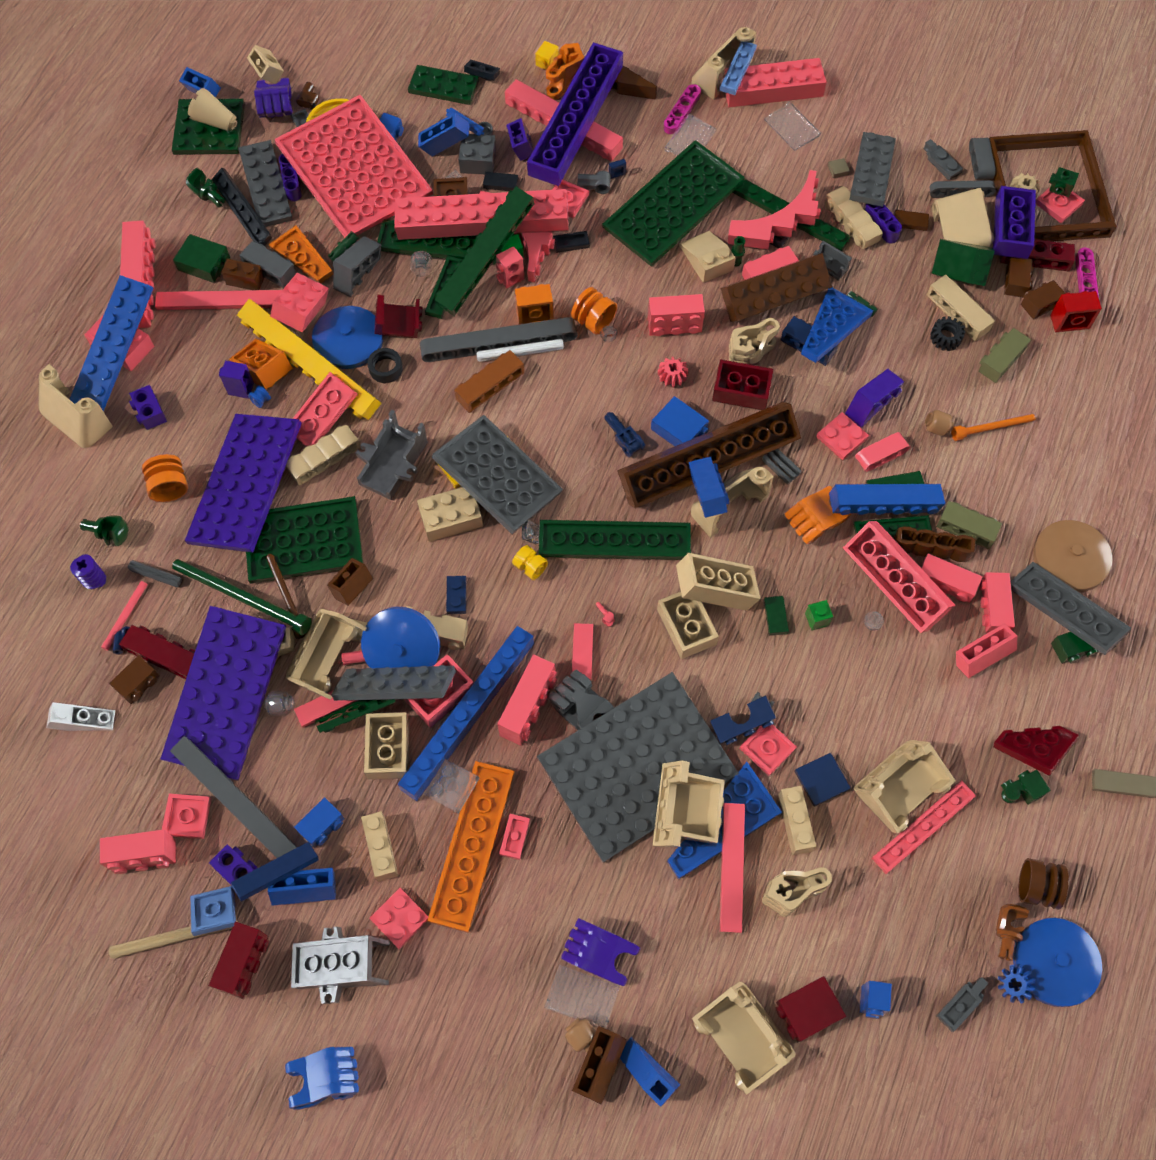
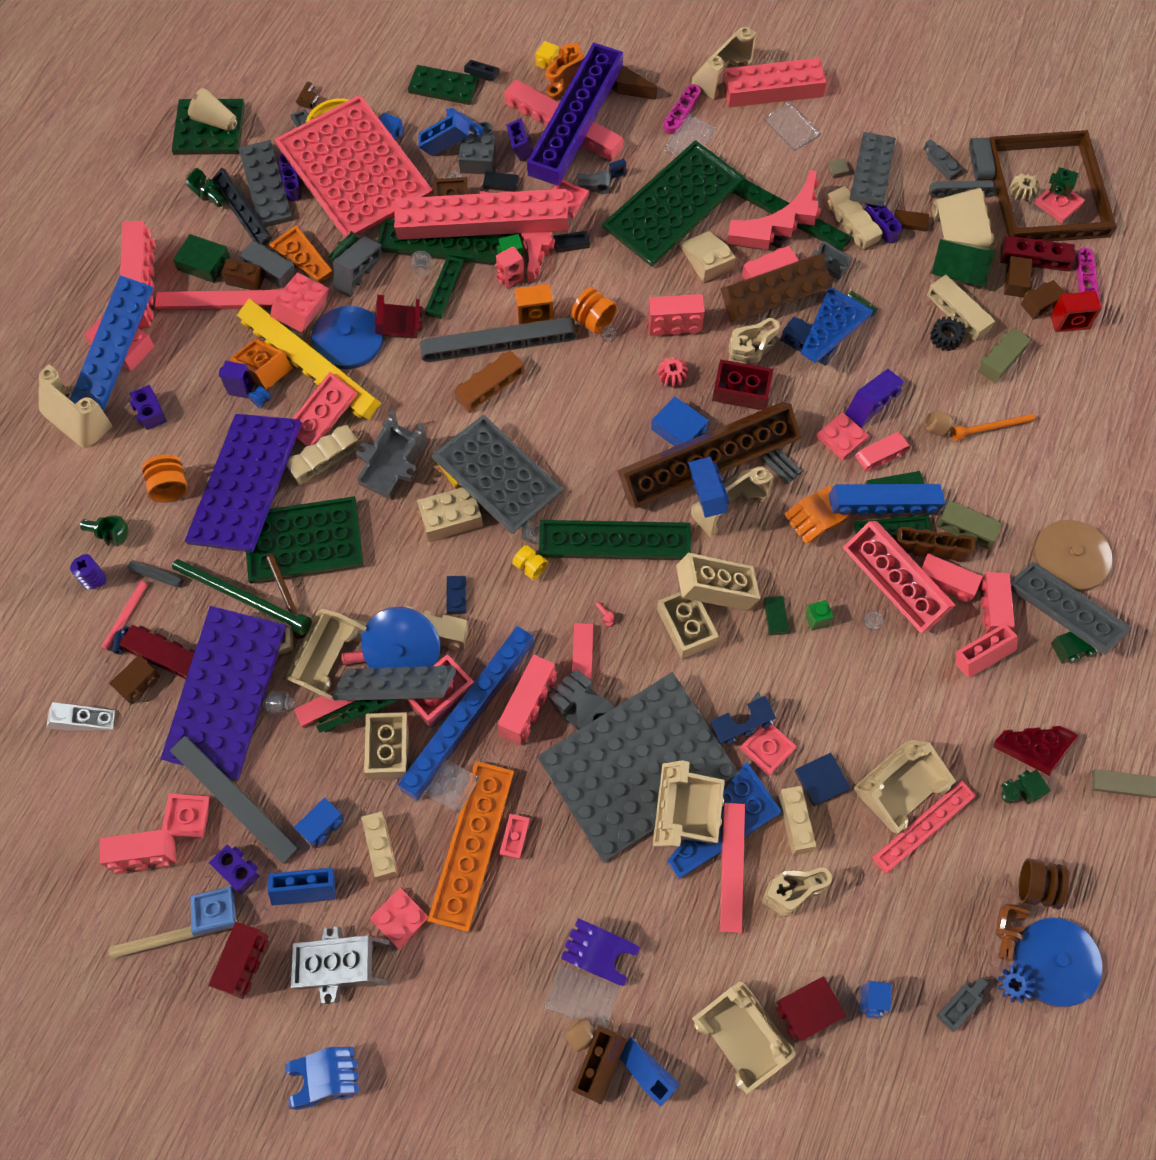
blue brick [179,67,221,97] -> none
dark blue tile [231,842,319,902] -> none
tan brick [247,45,284,84] -> none
dark purple piece [254,78,292,118] -> none
reddish brown brick [327,558,373,606] -> none
black tyre [368,348,403,383] -> none
dark green brick [435,186,534,317] -> none
white axle [476,339,564,362] -> none
dark blue connector [604,412,645,458] -> none
medium blue tile [720,41,757,95] -> none
dark green pin [731,236,746,267] -> none
dark purple brick [993,186,1036,259] -> none

